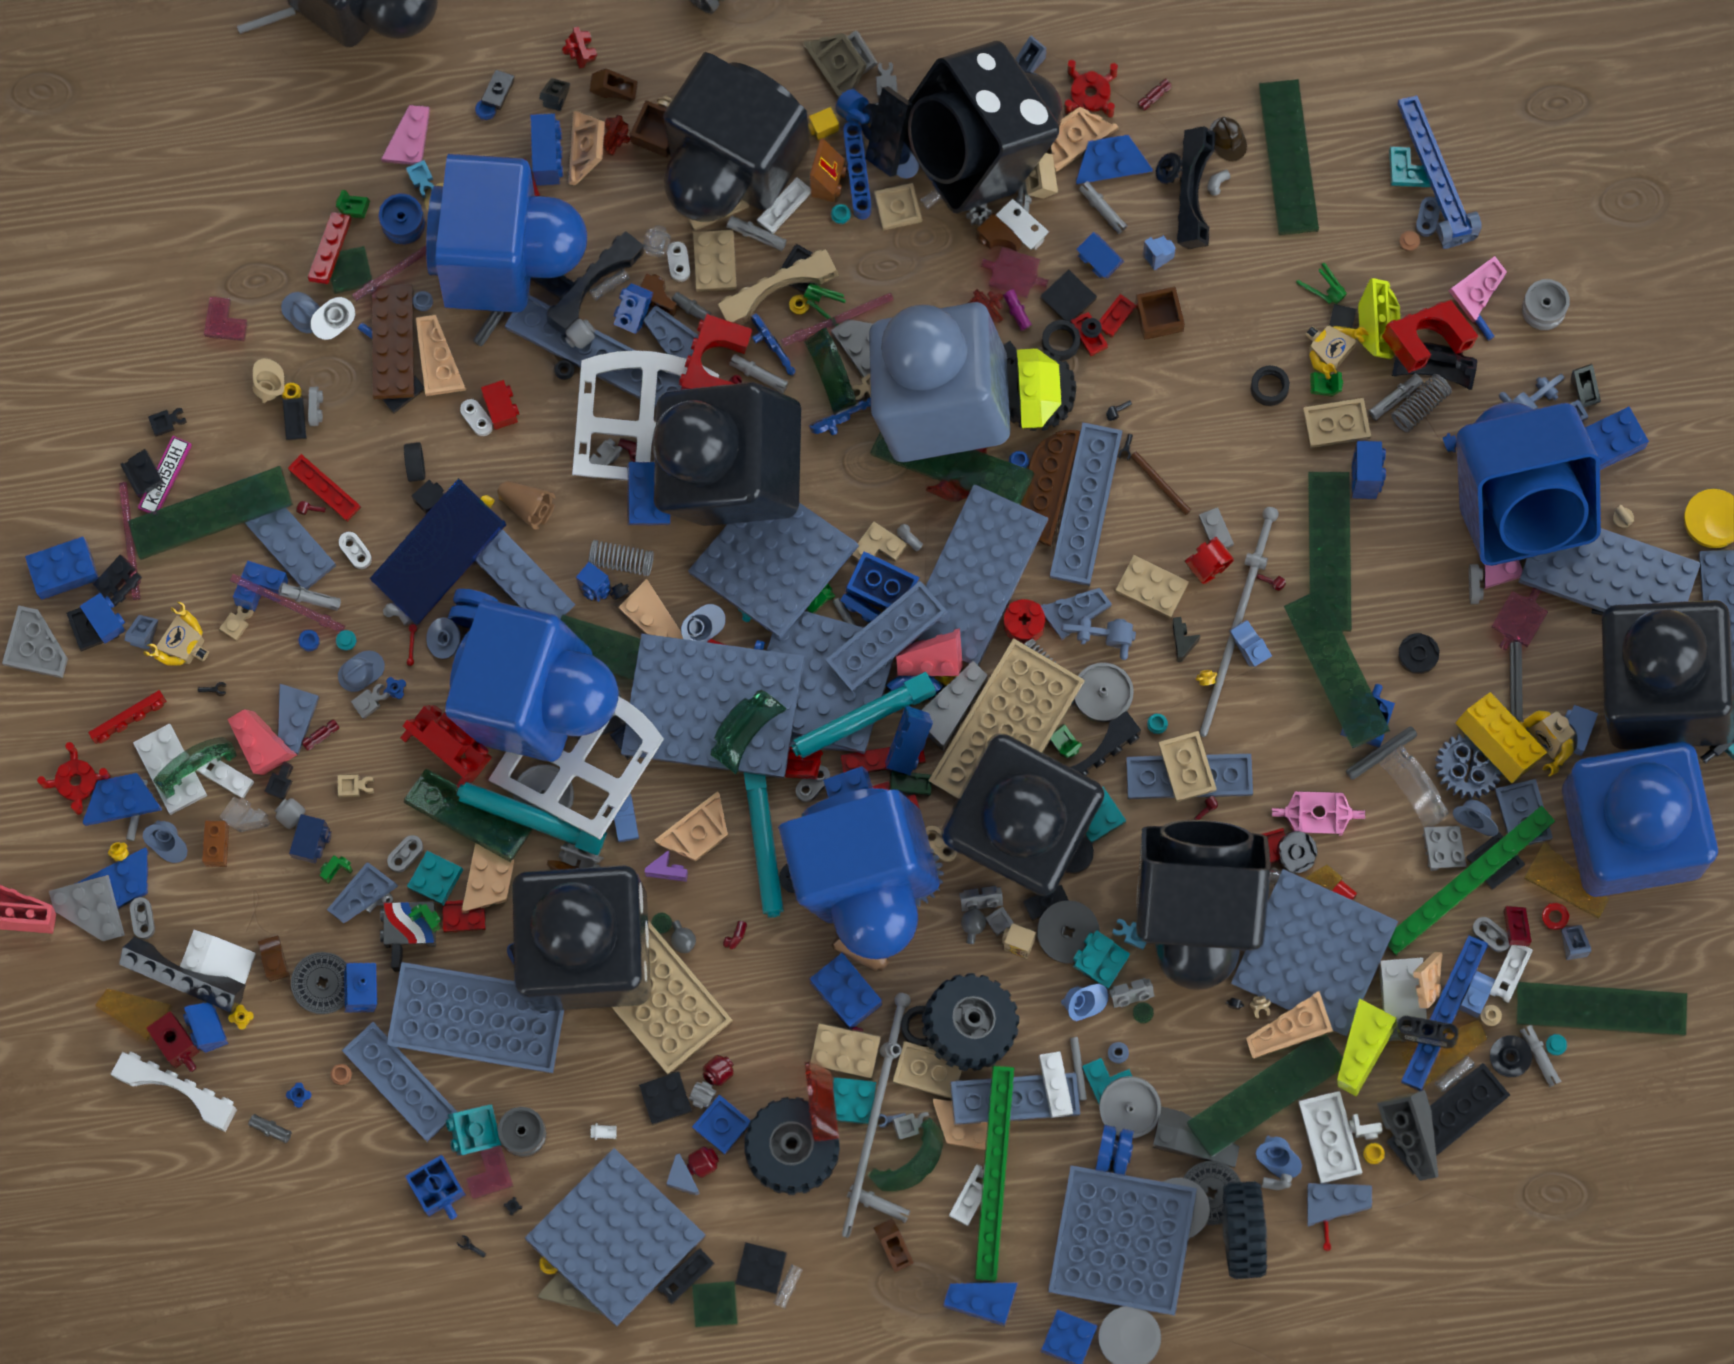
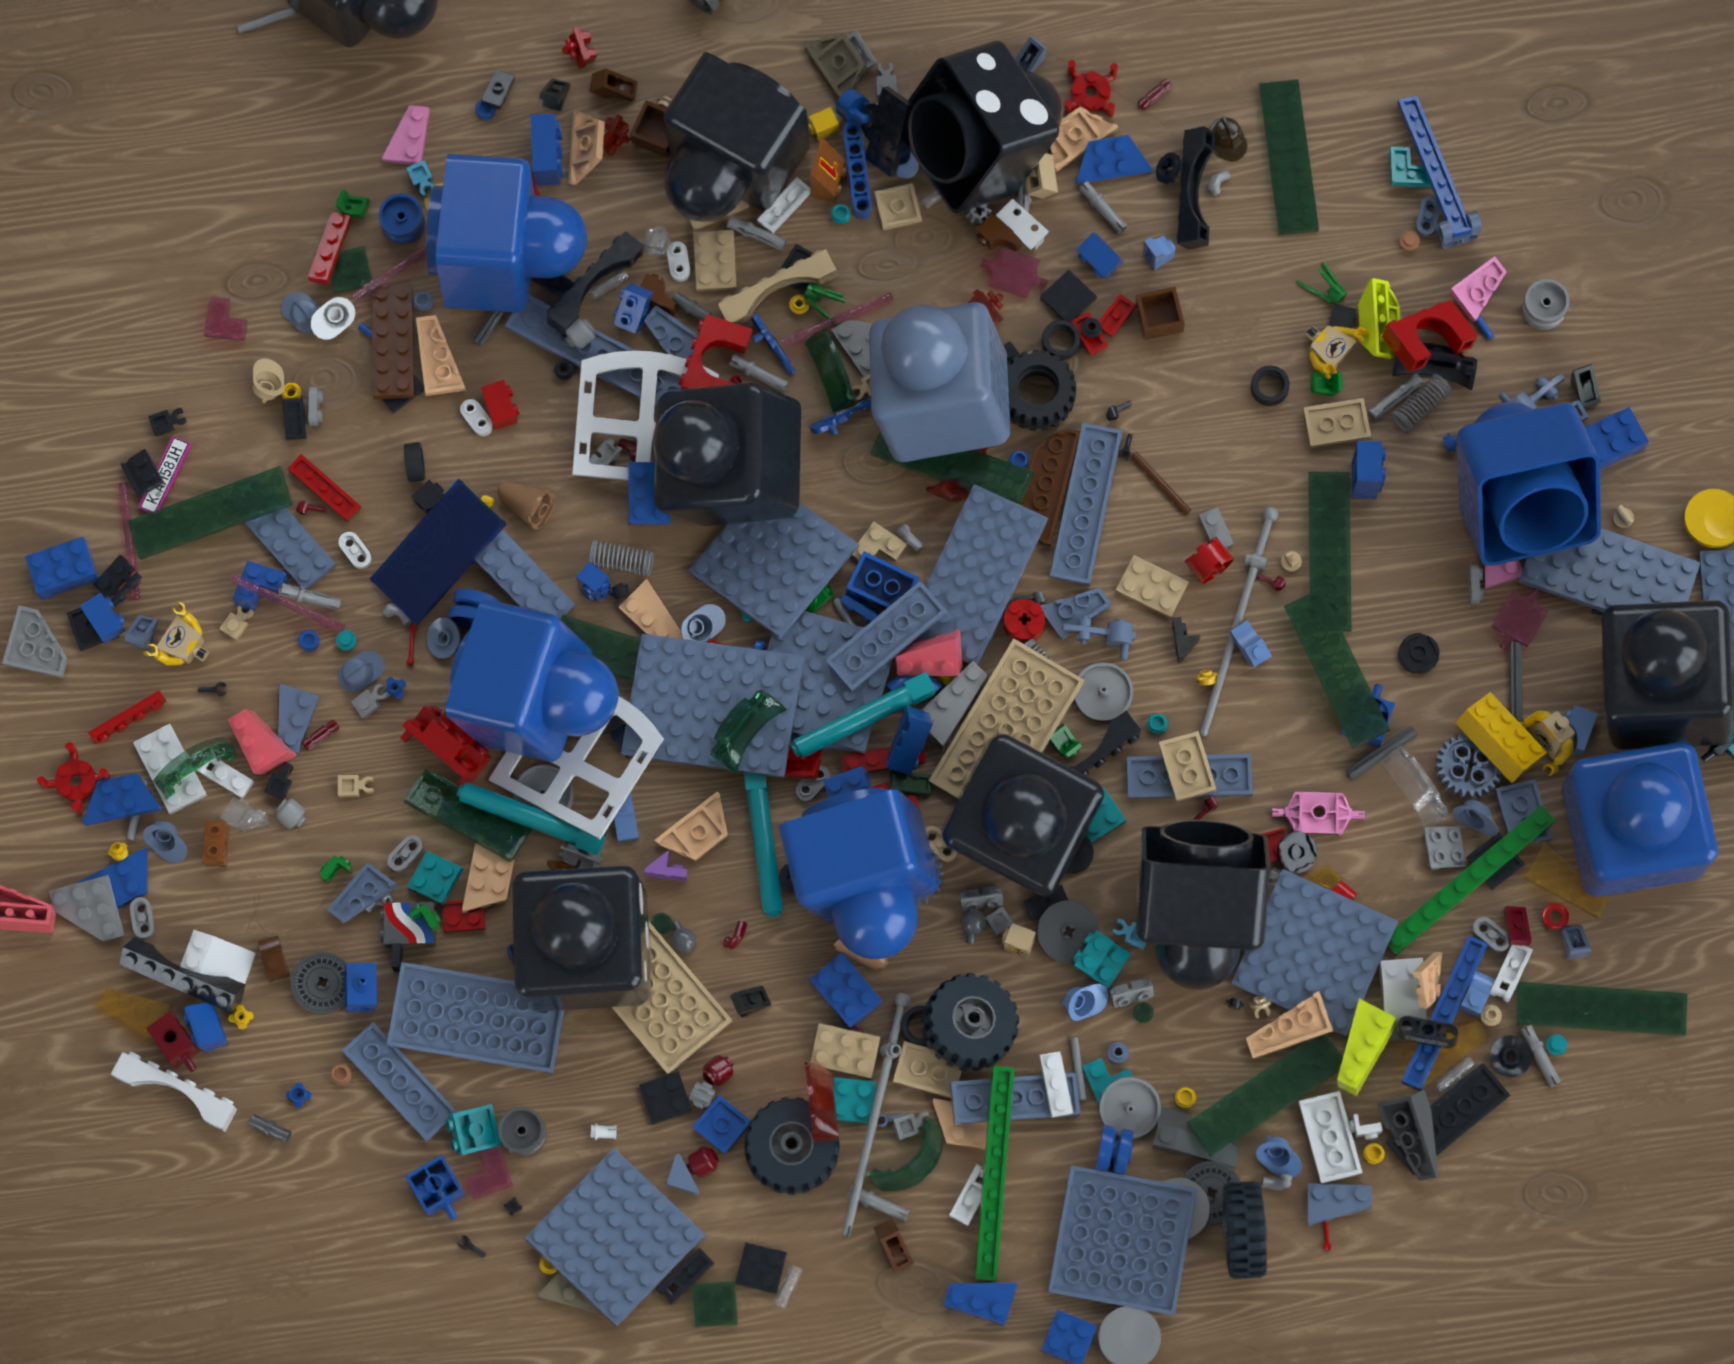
dark blue brick [289,814,332,864] -> none
magenta pin [1003,289,1032,331] -> none
neon yellow wedge [1017,348,1061,428] -> none
none -> pearl dark grey slope [730,986,772,1018]
none -> dark grey hand [1016,591,1046,605]
none -> yellow plate [1175,1087,1196,1109]
none -> tan plate [1281,550,1302,572]

